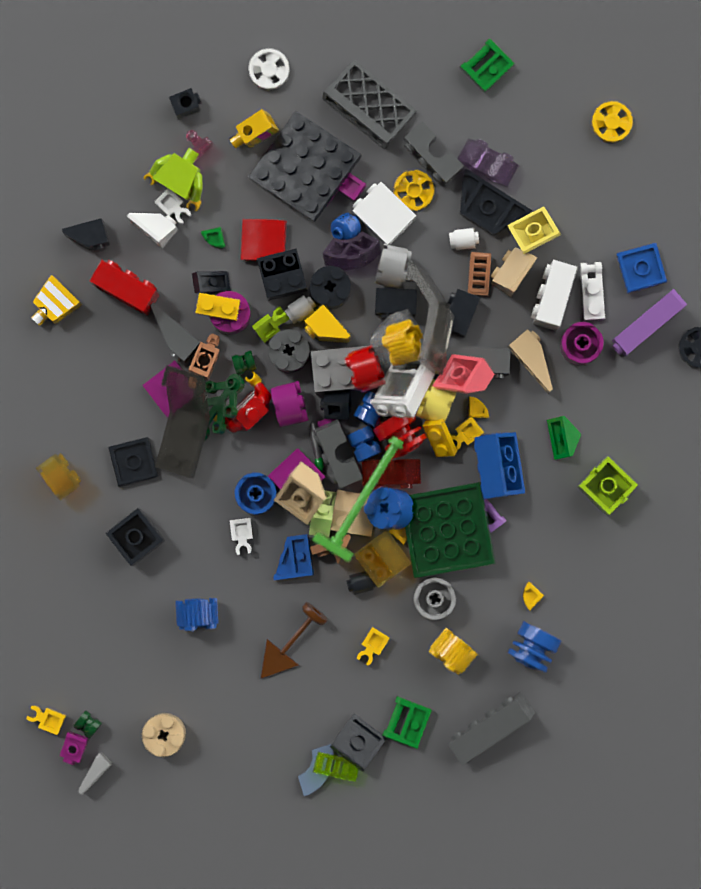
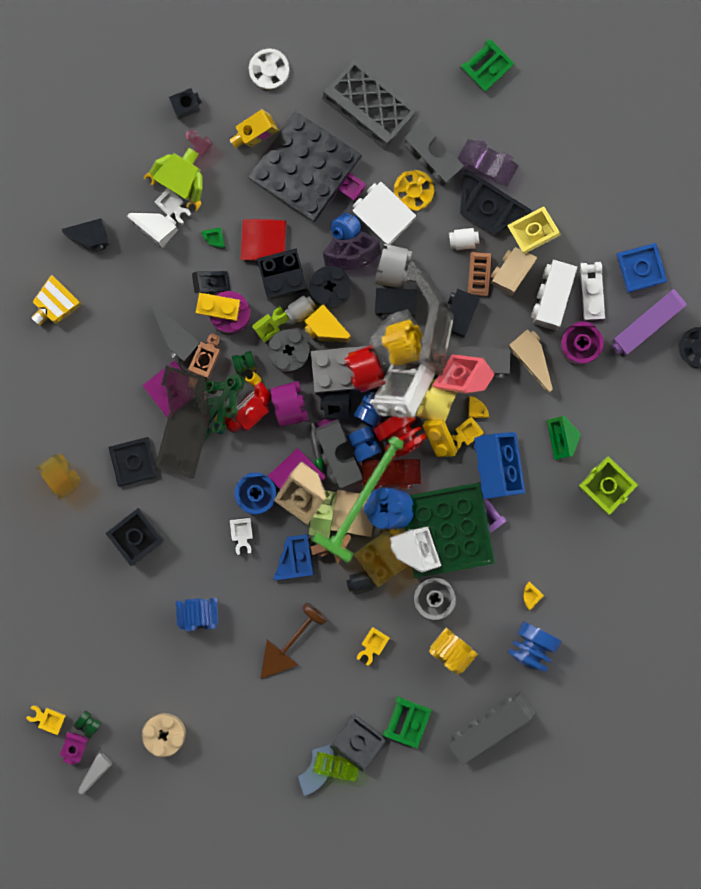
red brick [90,259,159,316] -> none
yellow piece [592,101,633,143] -> none
none -> white slope [390,527,441,571]

